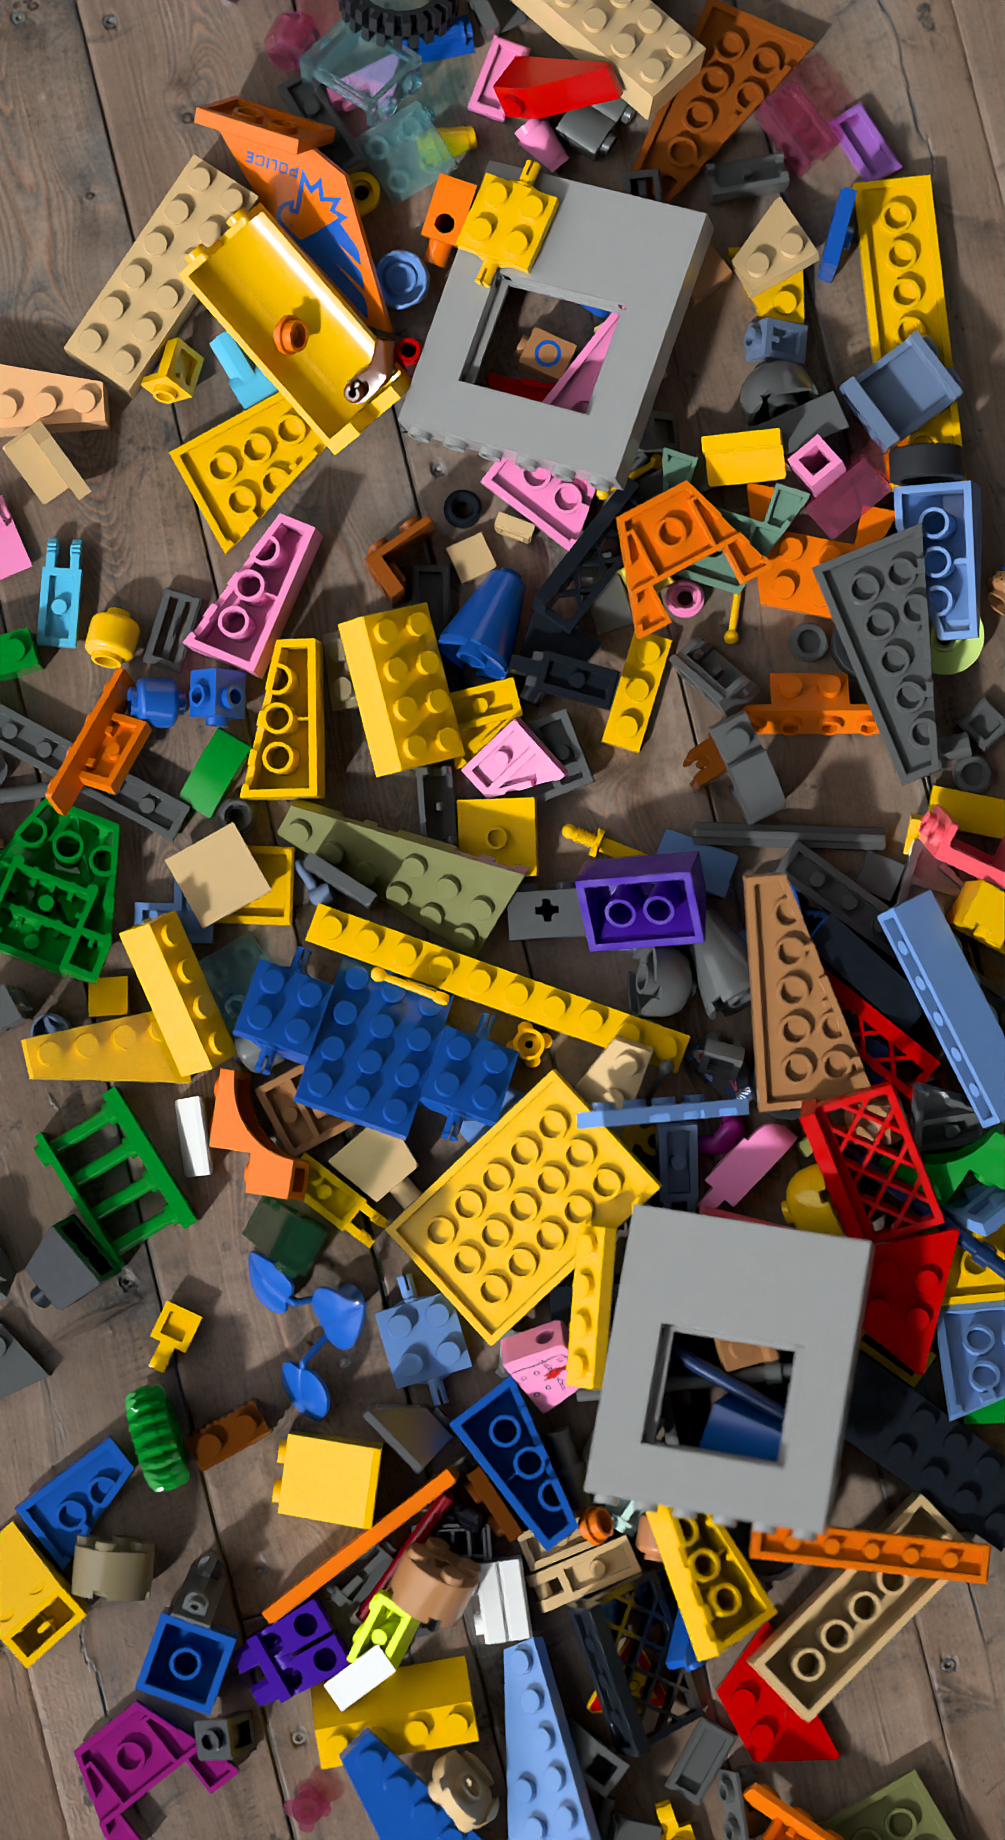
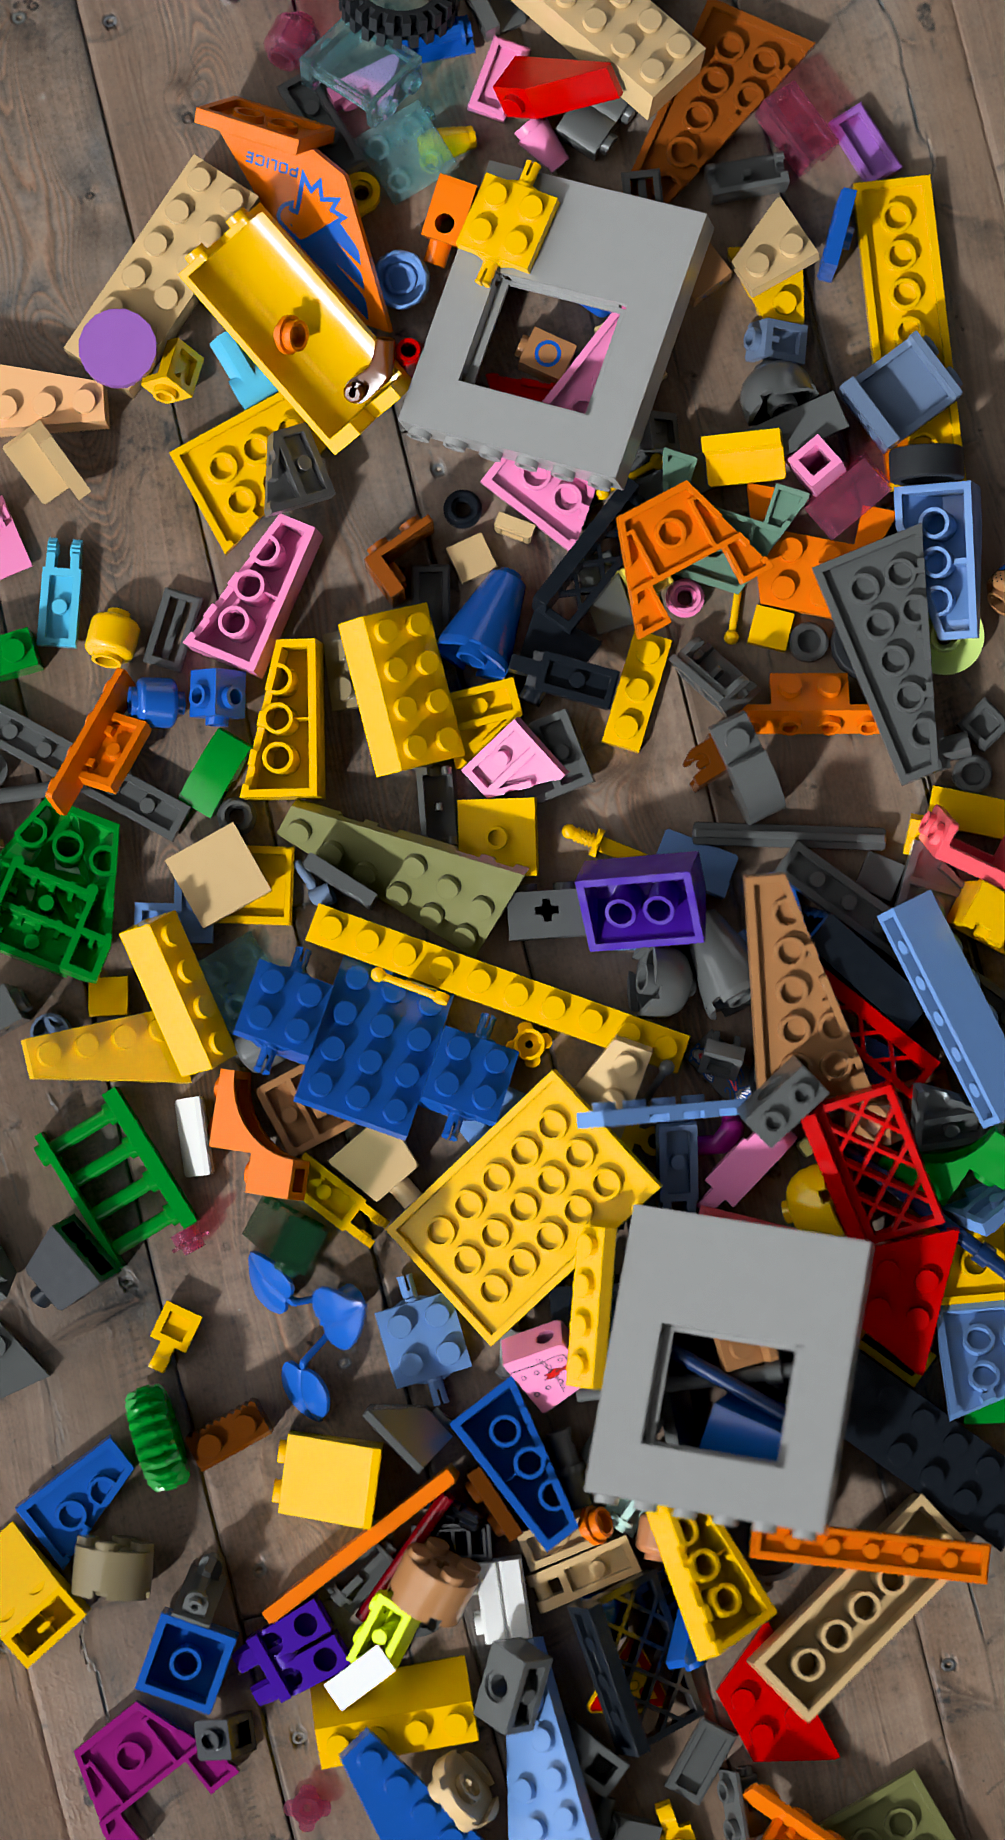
none -> medium lavender tile [79,309,157,388]
none -> clear pink plate [170,1222,210,1256]
none -> flat silver wing [264,422,336,518]
none -> dark grey brick [473,1637,553,1736]
none -> dark grey brick [737,1055,829,1149]
none -> yellow tile [747,605,794,653]

